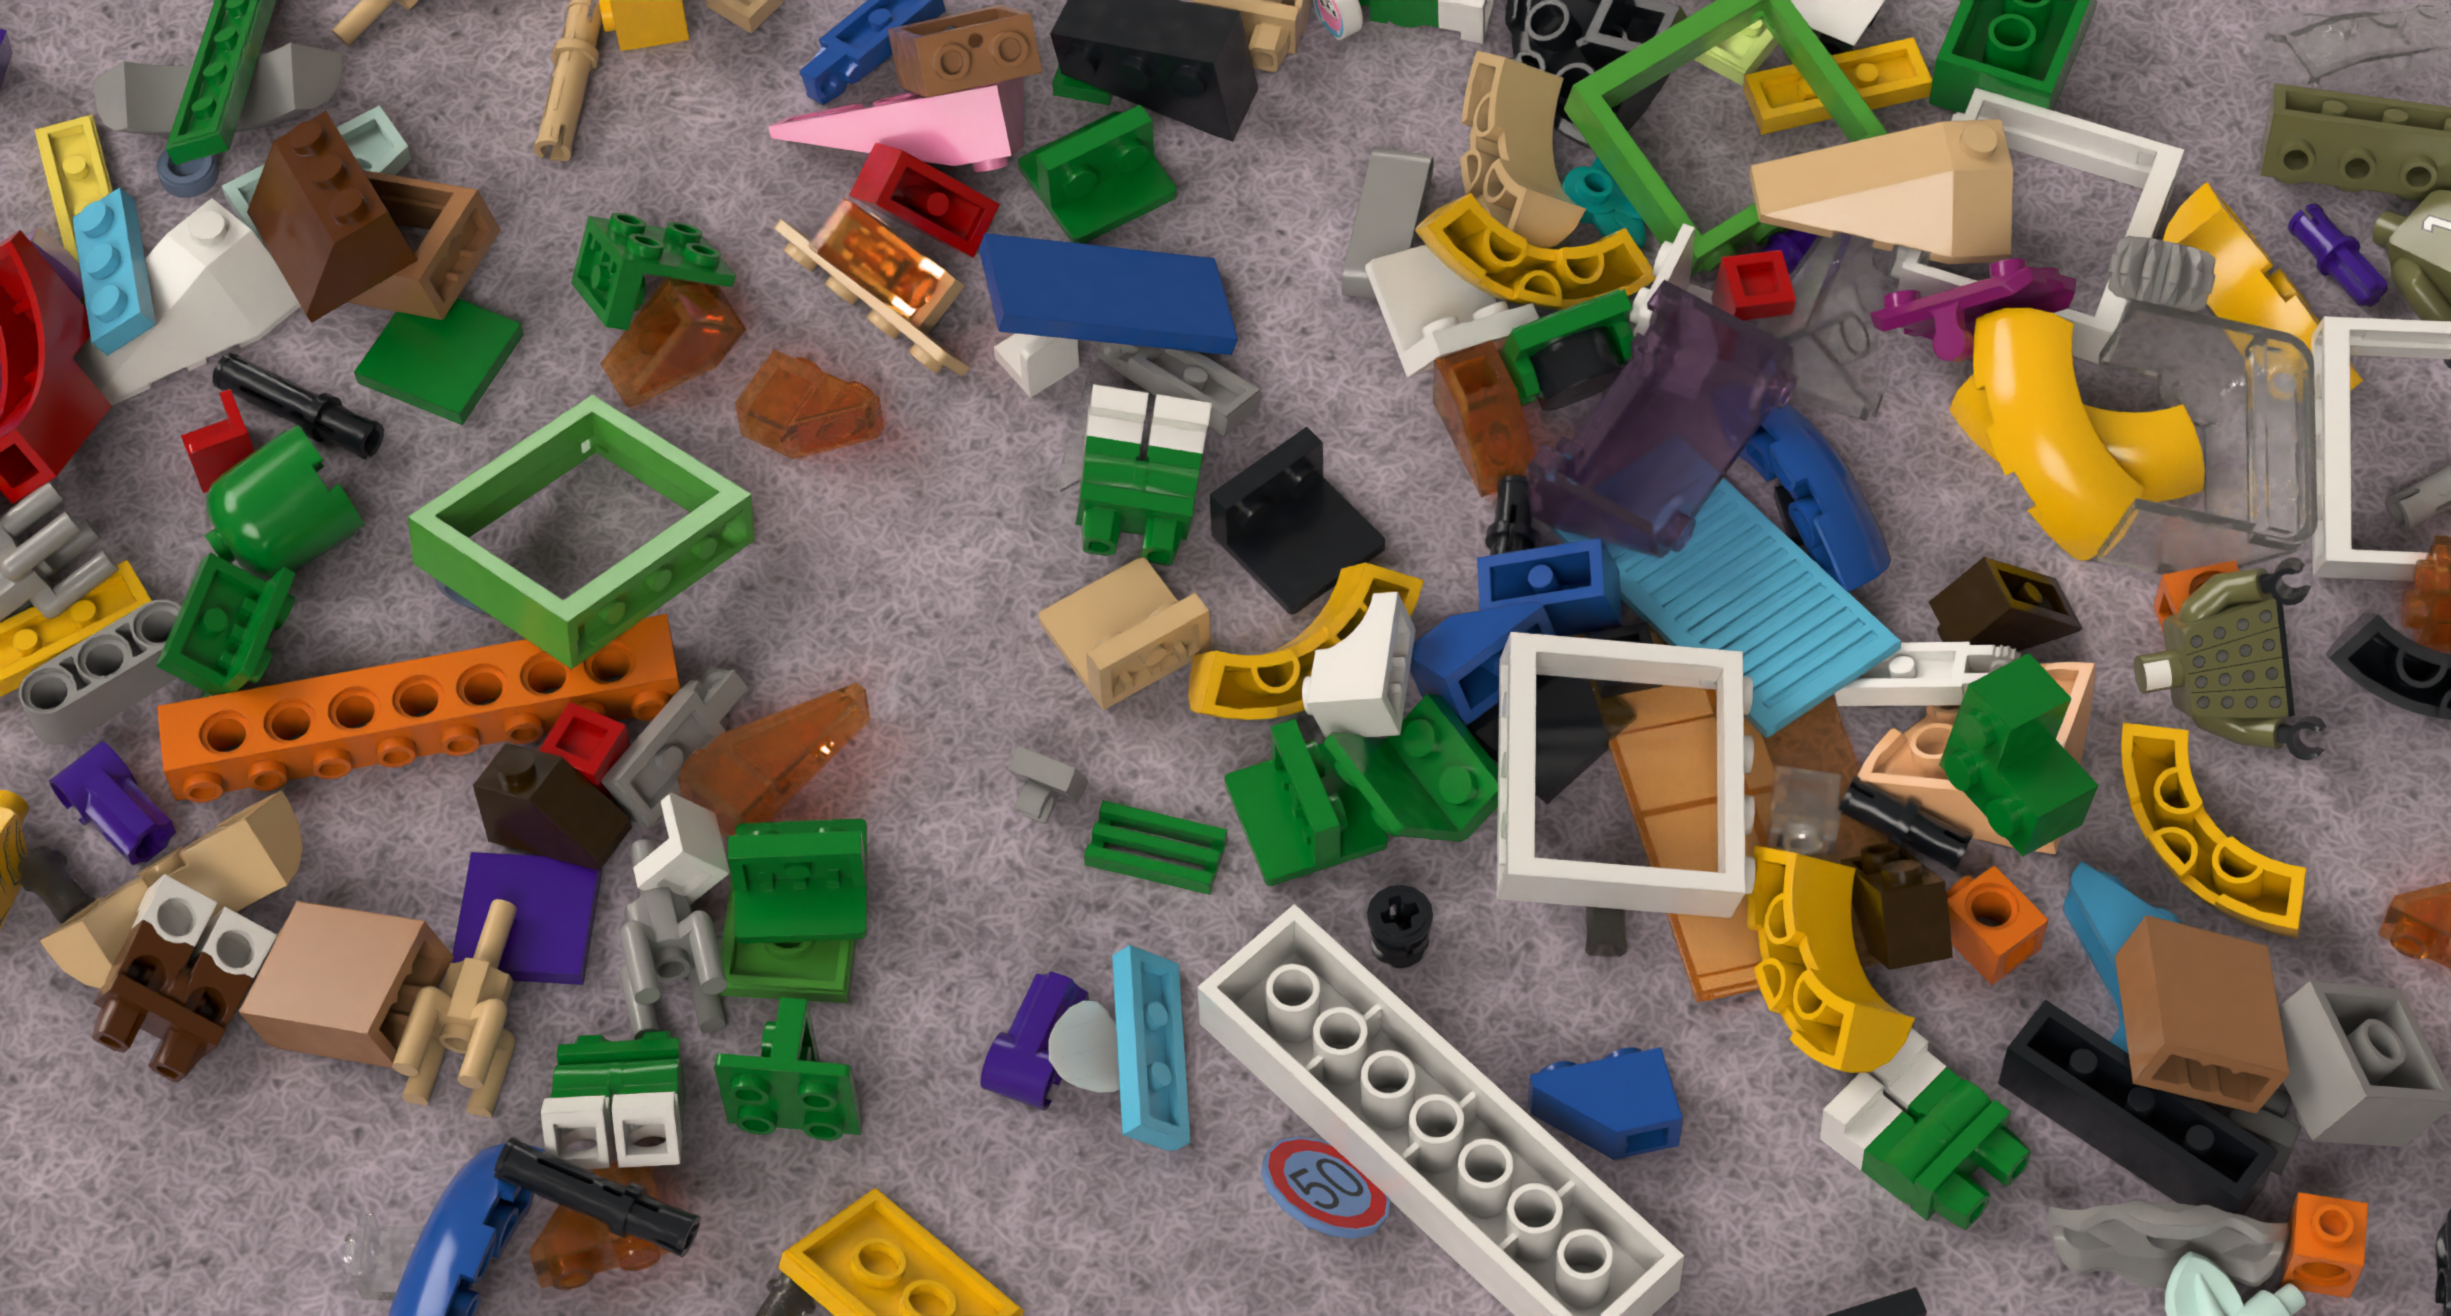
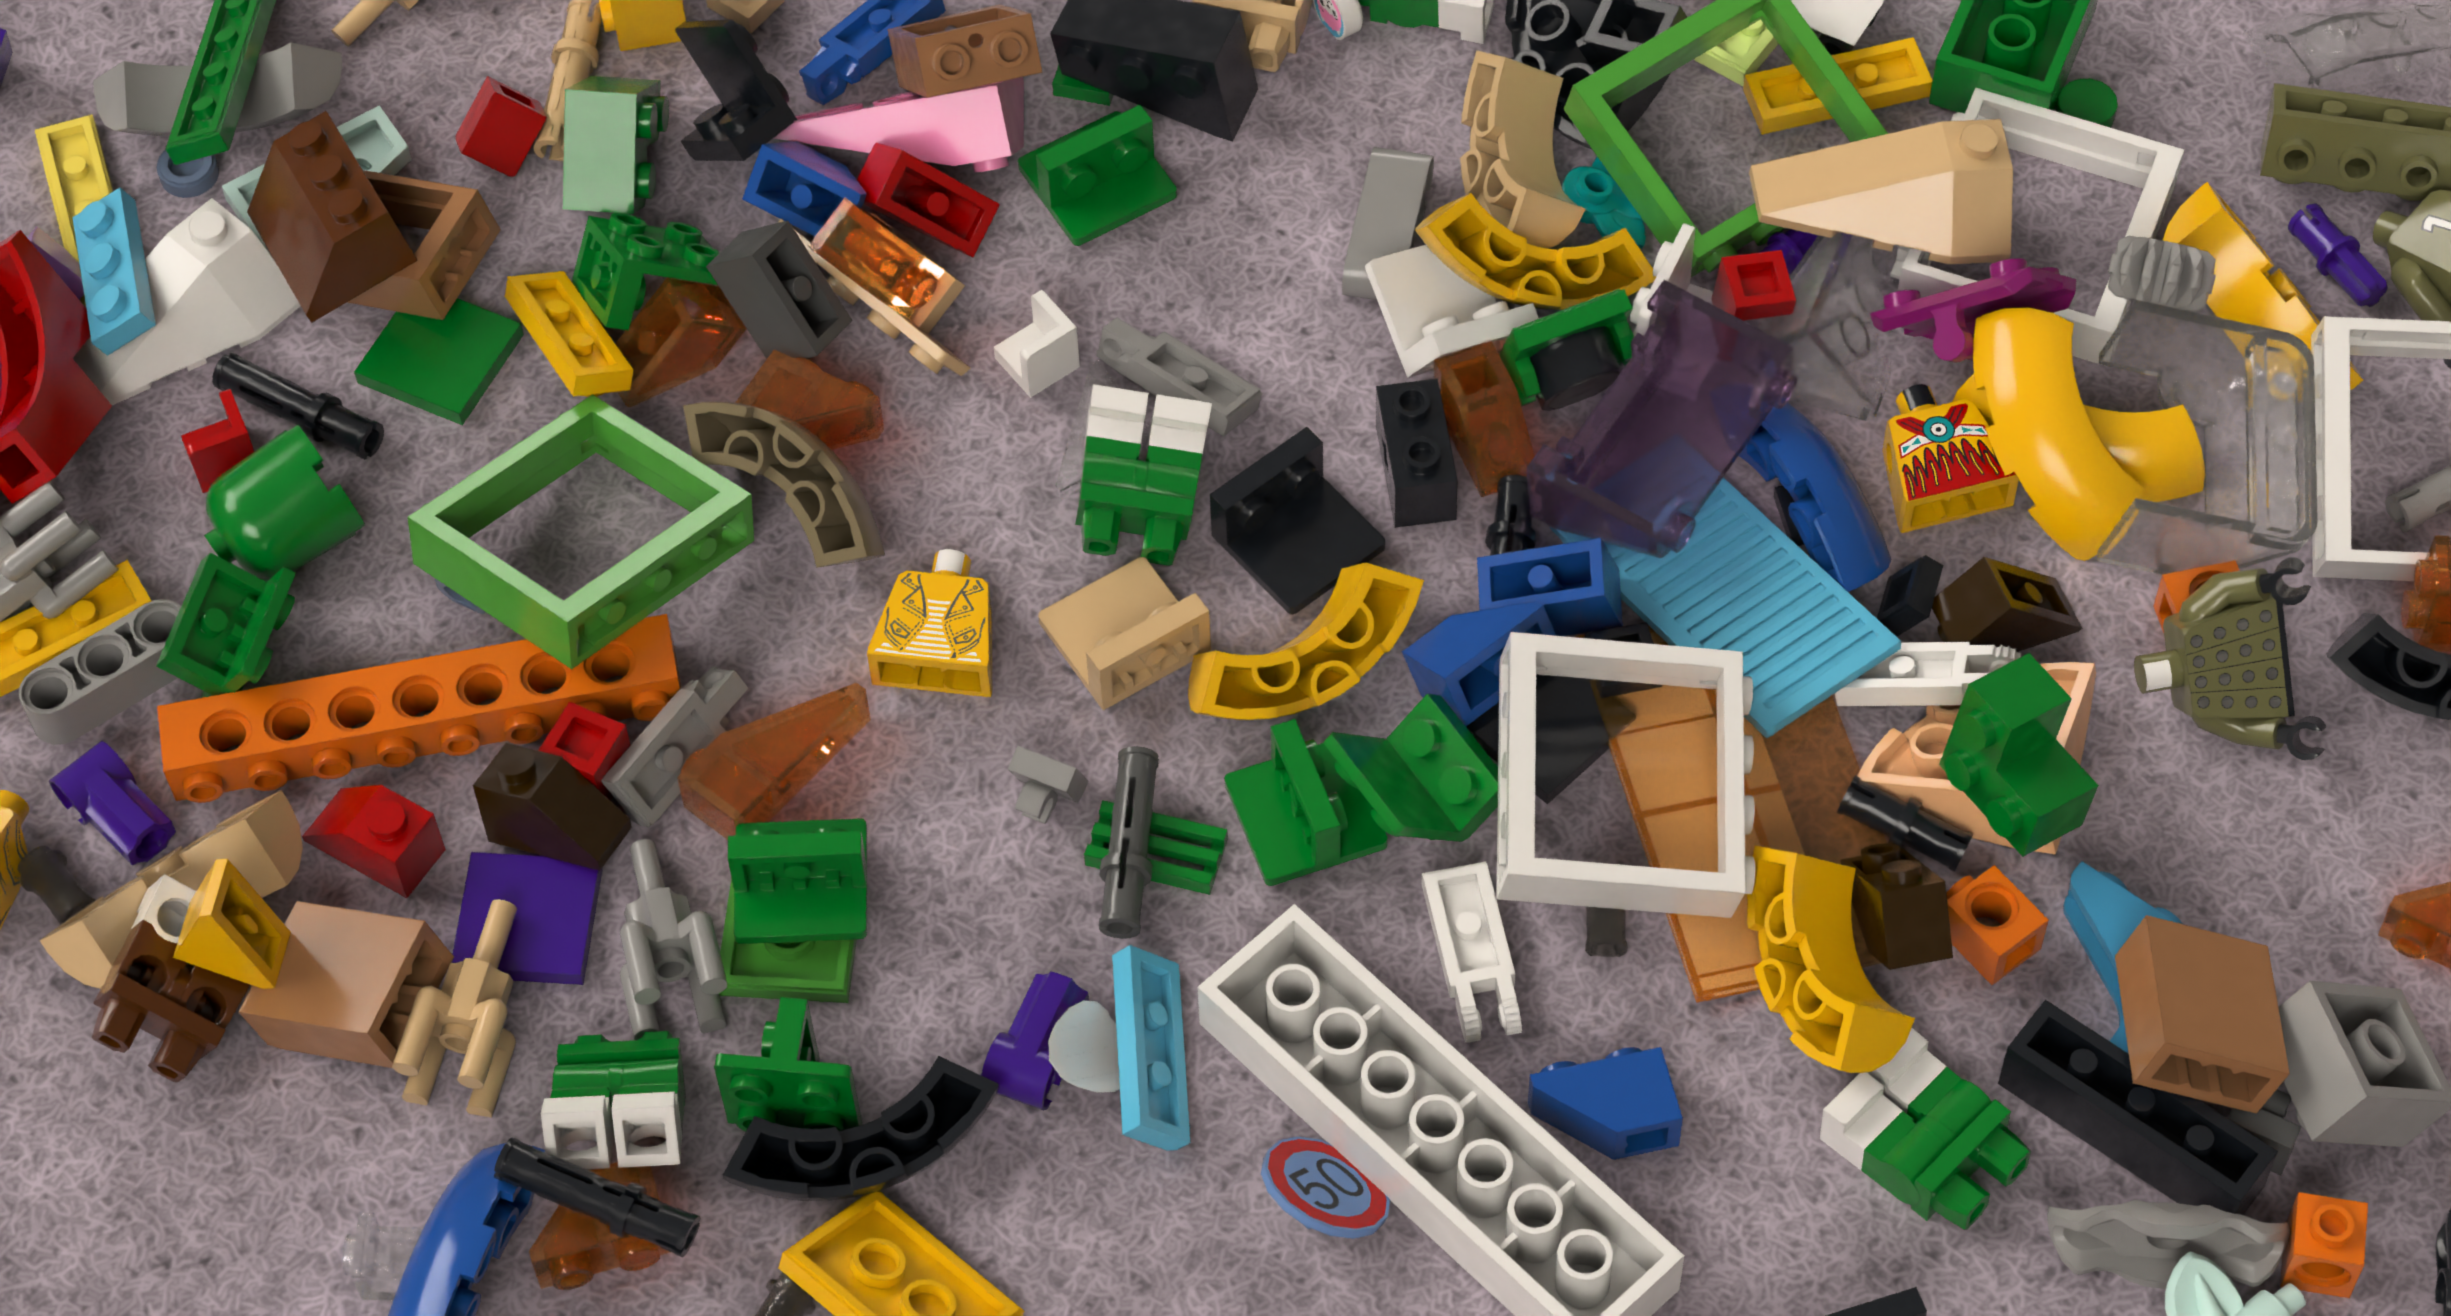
white panel [633,793,730,905] -> none
blue tile [979,233,1238,355] -> none
white arch [1302,592,1416,739] -> none
black bush [1367,885,1433,968] -> none
clear bracket [1767,765,1841,855] -> none
yellow brick [2121,722,2306,939] -> none
none -> yellow slope [173,859,291,989]
none -> red slope [302,785,446,898]
none -> red panel [455,76,547,177]
none -> yellow plate [505,271,633,397]
none -> brick [562,76,669,214]
none -> black bracket [675,19,797,161]
none -> dark tan brick [683,402,885,568]
none -> dark grey brick [706,220,853,366]
none -> black brick [723,1056,1000,1201]
none -> blue slope [742,141,867,250]
none -> yellow torso [867,549,993,697]
none -> dark grey pin [1098,746,1159,939]
none -> black brick [1376,378,1458,528]
none -> white hinge [1421,861,1522,1043]
none -> black tile [1877,555,1944,637]
none -> torso [1882,384,2019,533]
none -> green piece [2055,78,2118,128]

